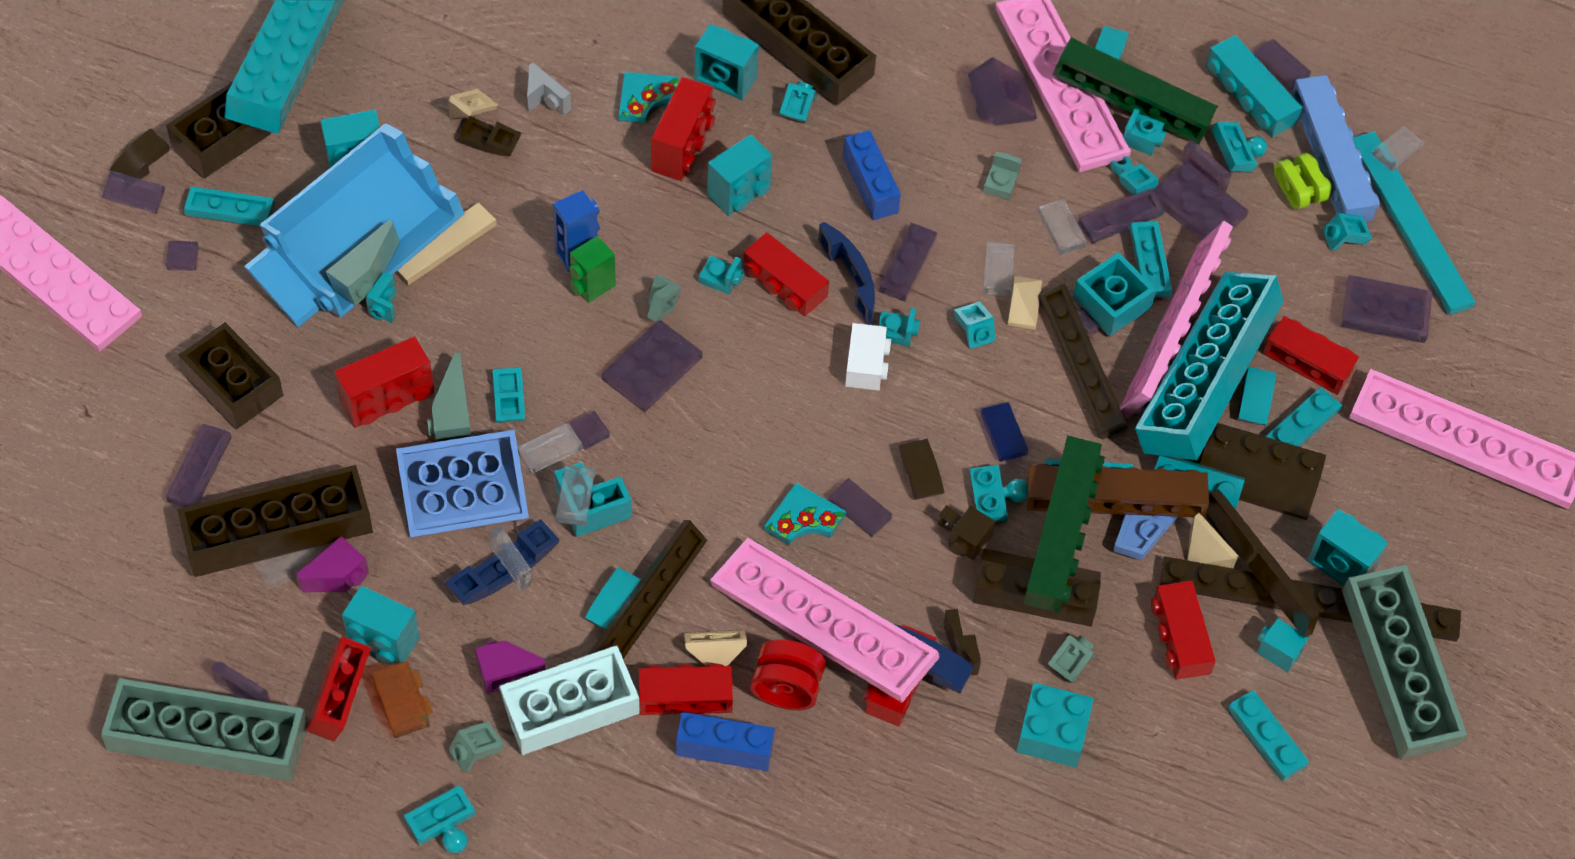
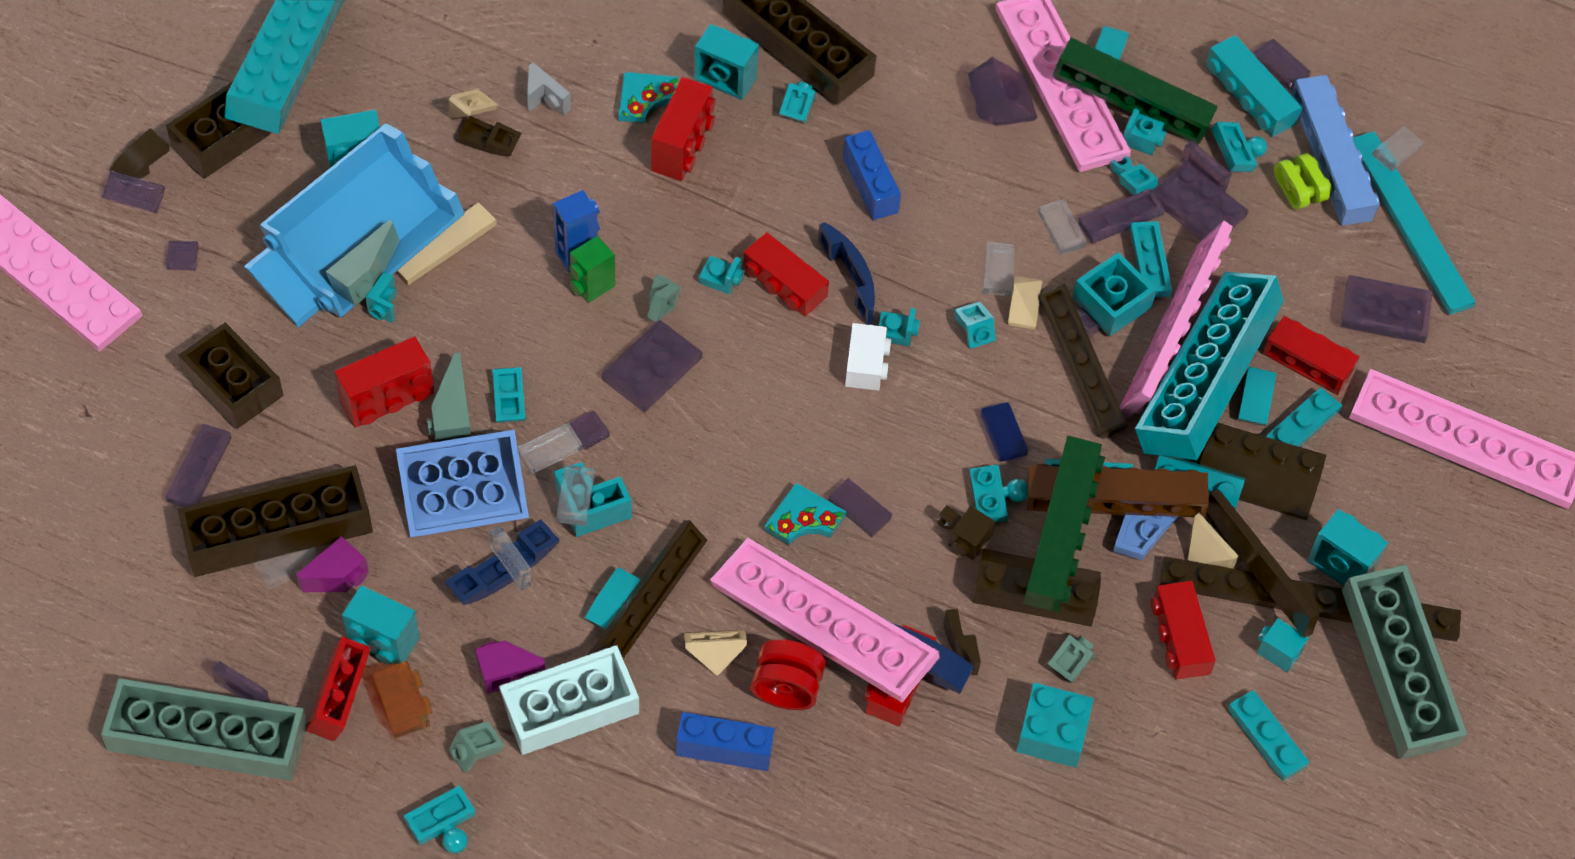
teal plate [184,186,275,226] -> none
red brick [639,664,733,716] -> none
teal brick [707,134,773,216] -> none
clear purple plate [879,223,937,302] -> none
dark brown slope [899,439,945,500] -> none
sand green bracket [983,152,1022,200] -> none
teal bracket [1322,213,1372,251] -> none

